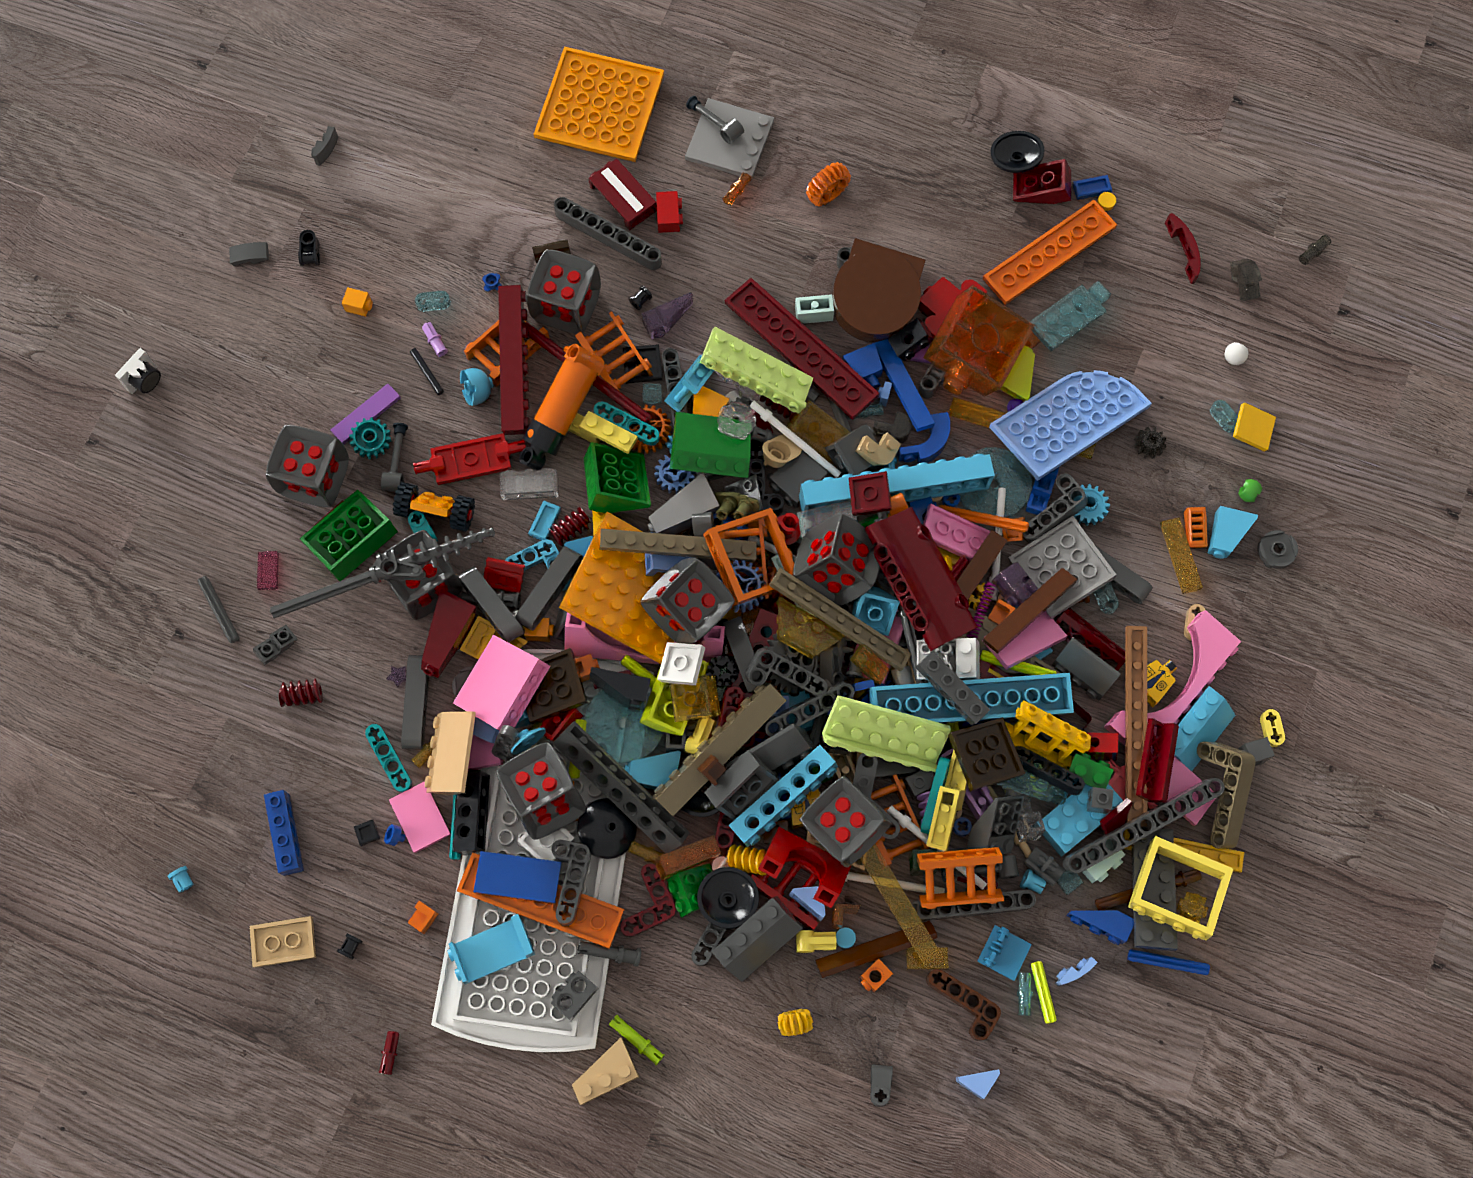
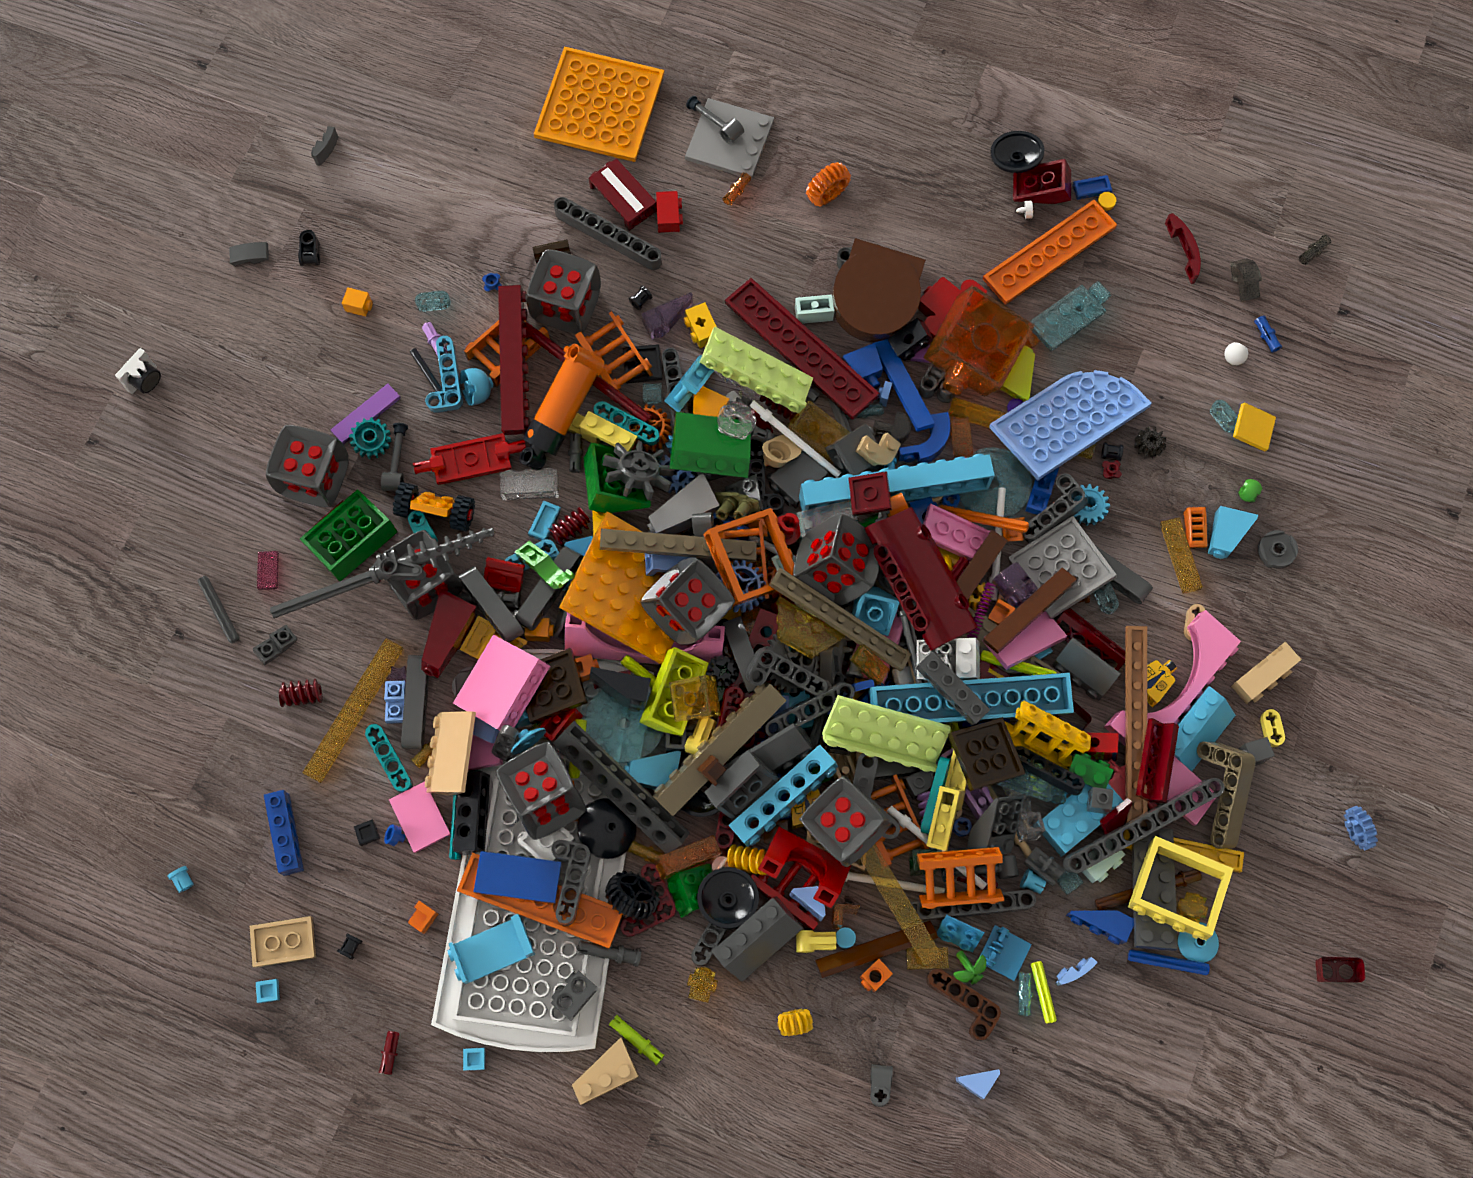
white plate [657,642,705,685] -> none
none -> medium azure plate [256,979,280,1003]
none -> clear yellow plate [302,638,403,783]
none -> light blue slope [384,681,406,724]
none -> medium azure beam [425,336,463,413]
none -> medium azure plate [463,1048,485,1071]
none -> bright green piece [515,541,575,589]
none -> dark grey pin [568,433,583,473]
none -> dark grey gear [602,441,674,500]
none -> black gear [605,870,660,920]
none -> yellow brick [683,302,717,349]
none -> clear yellow brick [687,967,718,1003]
none -> dark grey bush [936,380,955,403]
none -> dark azure hinge [937,914,985,953]
none -> clear orange slope [950,417,973,459]
none -> bright green plant [953,951,987,985]
none -> white tile [1016,200,1033,219]
none -> black bush [1101,442,1124,461]
none -> dark red plate [1102,460,1122,479]
none -> medium azure dish [1177,922,1219,963]
none -> tan wedge [1231,642,1302,704]
none -> blue pin [1254,316,1282,353]
none -> dark red piece [1316,957,1365,983]
none -> medium blue gear [1344,806,1378,851]

